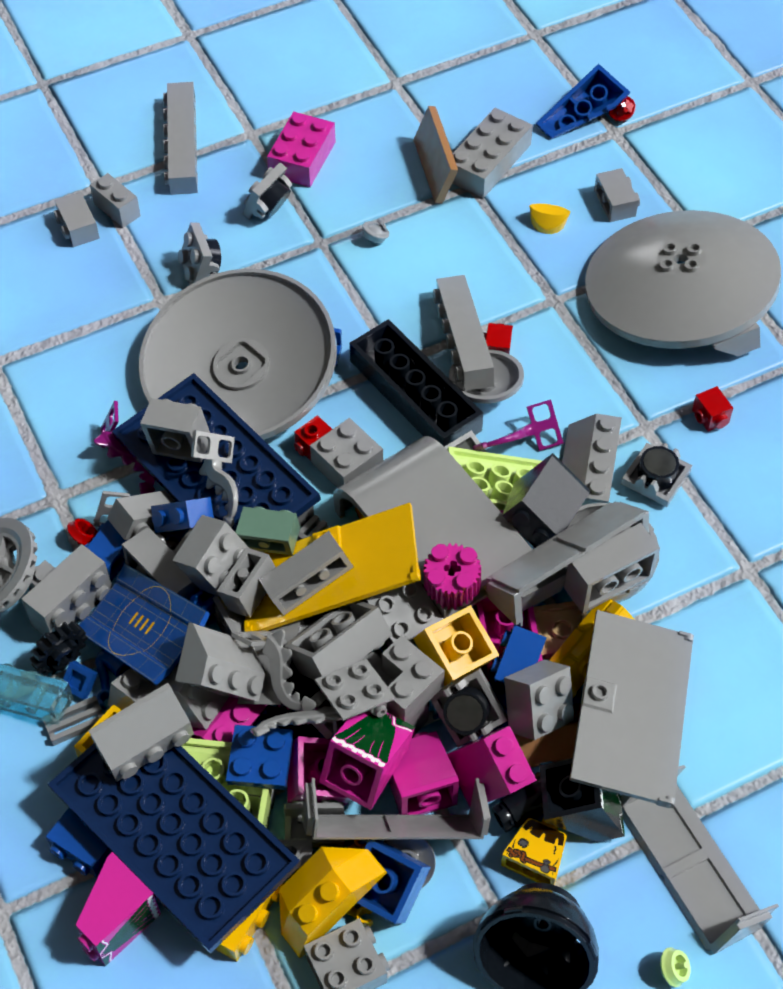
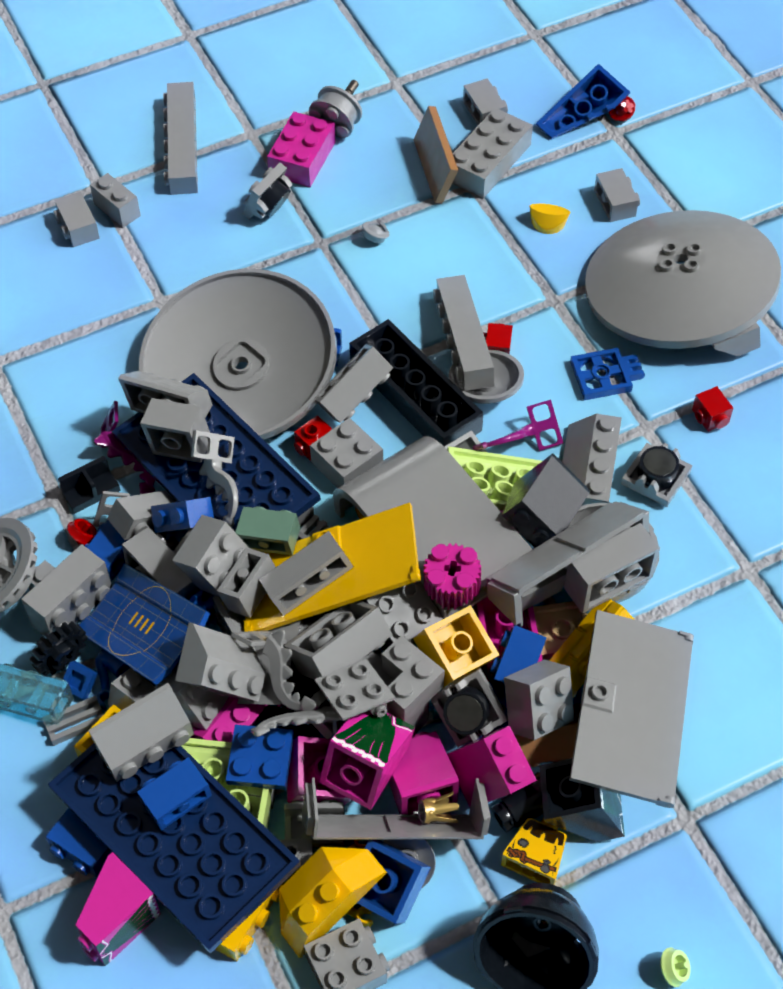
light grey piece [178,222,221,285] -> none
light grey piece [621,765,779,954] -> none
none -> black panel [58,456,121,514]
none -> light grey slope [118,371,212,418]
none -> blue brick [137,757,212,831]
none -> light grey wheel [309,80,362,138]
none -> light grey brick [316,344,393,423]
none -> pearl gold piece [413,791,459,824]
none -> light grey brick [463,78,508,125]
none -> blue piece [570,348,645,401]

